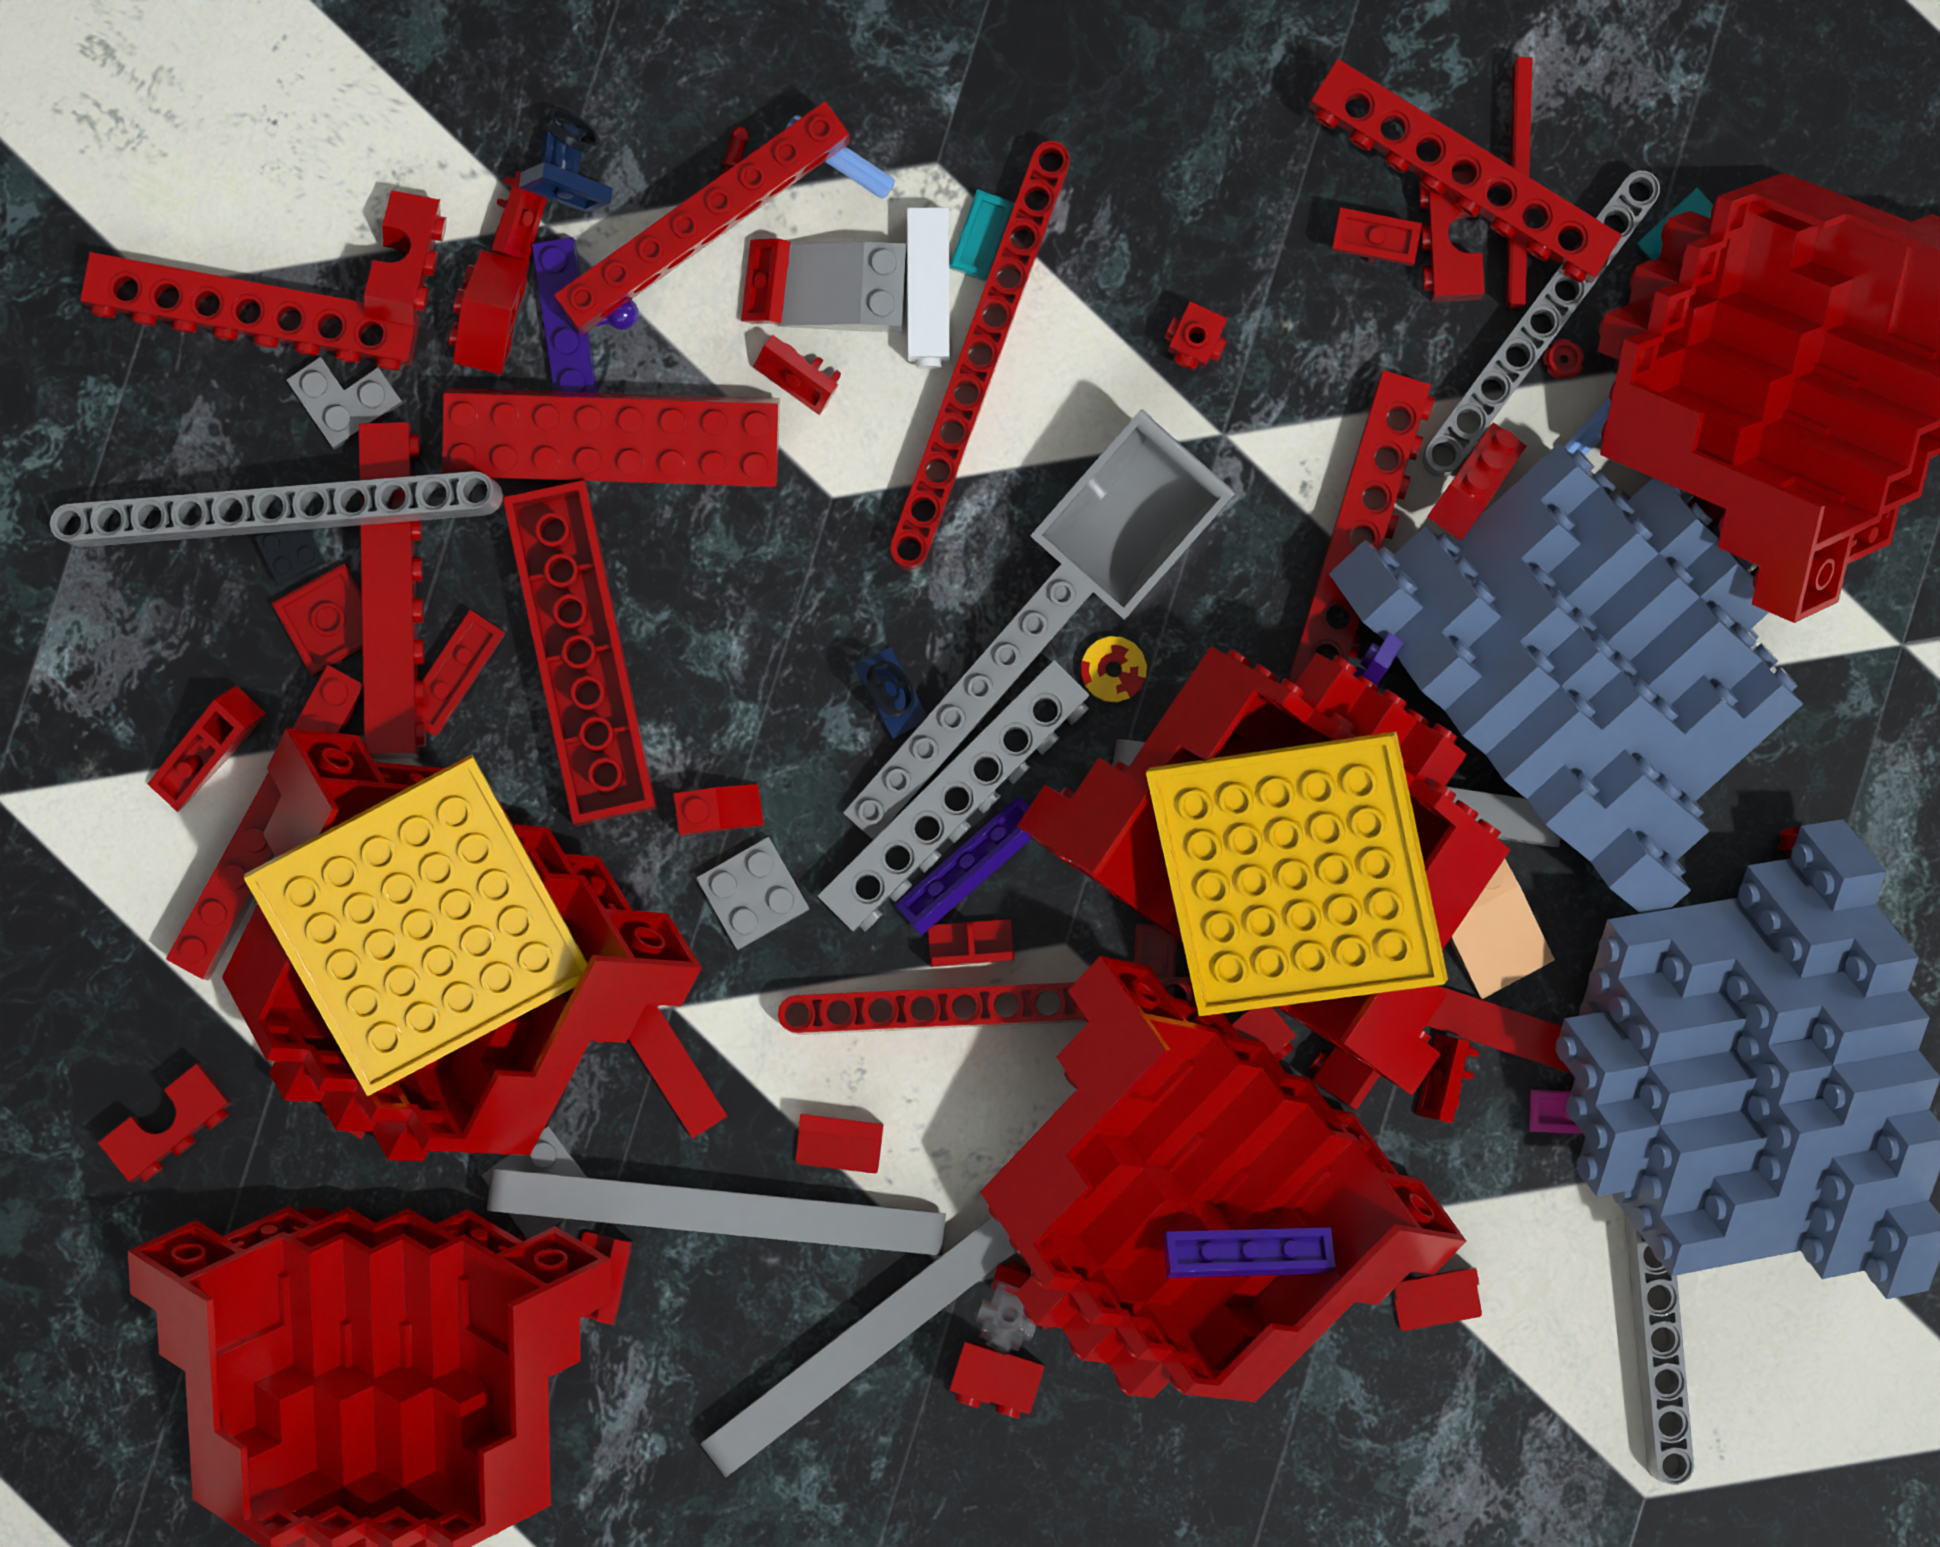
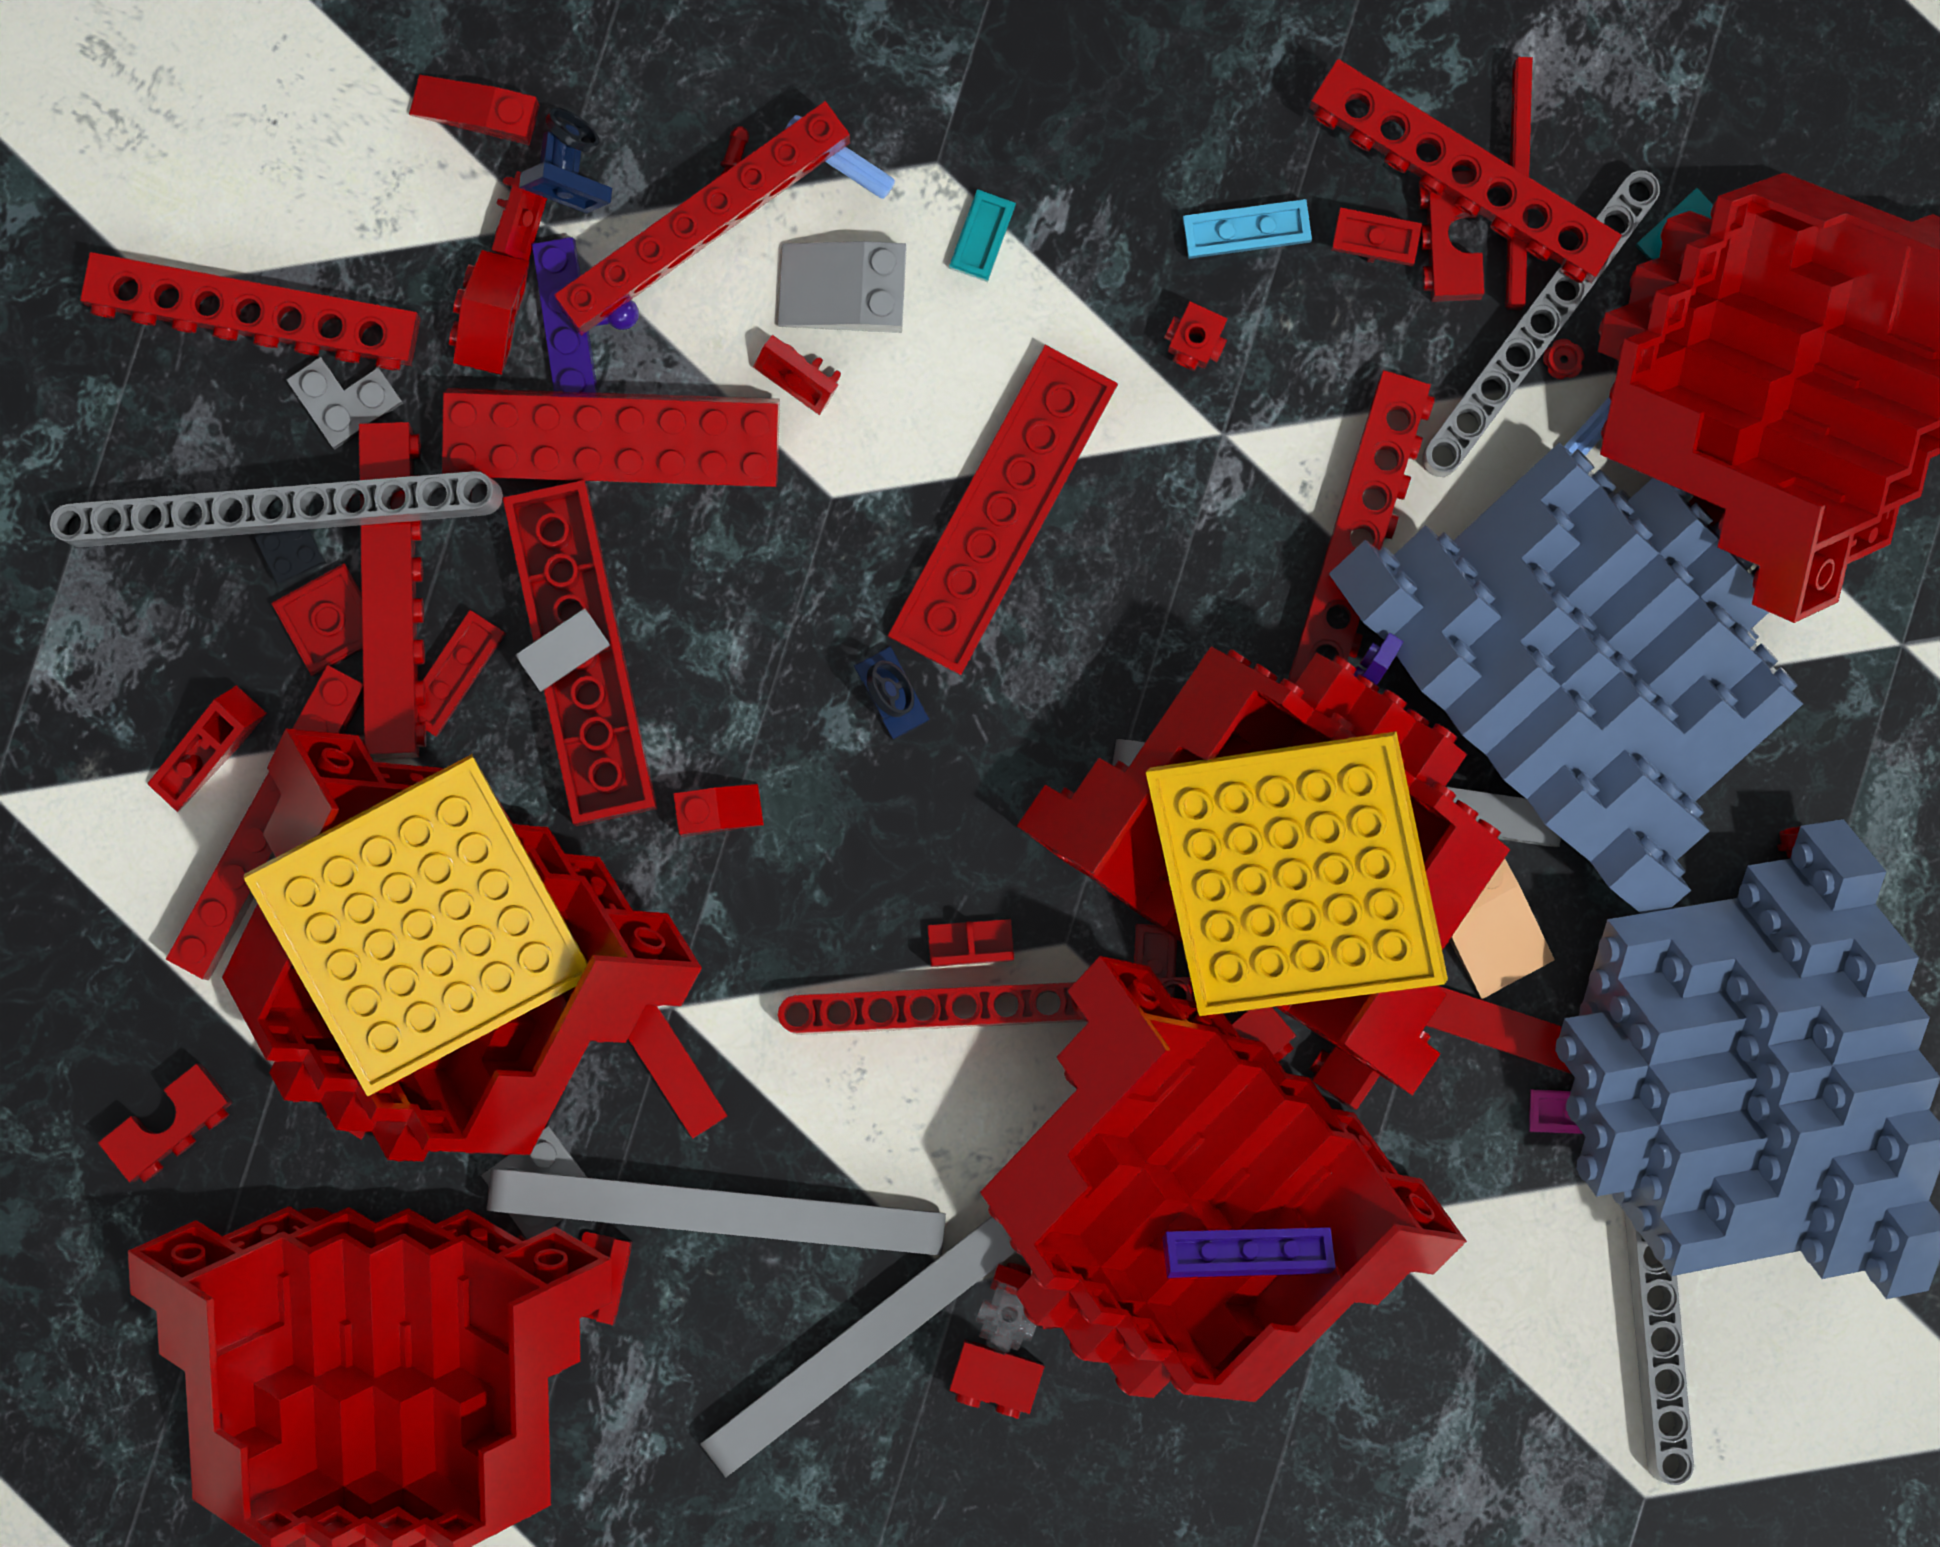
red arch [364,190,447,326] -> none
light grey plate [696,837,810,951] -> none
red plate [741,238,791,324] -> none
red panel [795,1114,884,1174] -> none
light grey brick [818,660,1090,933] -> none
light grey plate [843,409,1237,840] -> none
red beam [890,141,1070,571] -> none
dark purple plate [895,795,1032,936] -> none
white brick [907,208,950,369] -> none
yellow piece [1080,636,1147,703] -> none
red panel [1392,1267,1482,1331] -> none
red plate [1415,1034,1479,1123] -> none
red arch [1427,422,1527,540] -> none
none -> red slope [409,75,540,146]
none -> light grey slope [515,608,610,692]
none -> red plate [888,344,1118,676]
none -> medium azure plate [1183,199,1312,259]

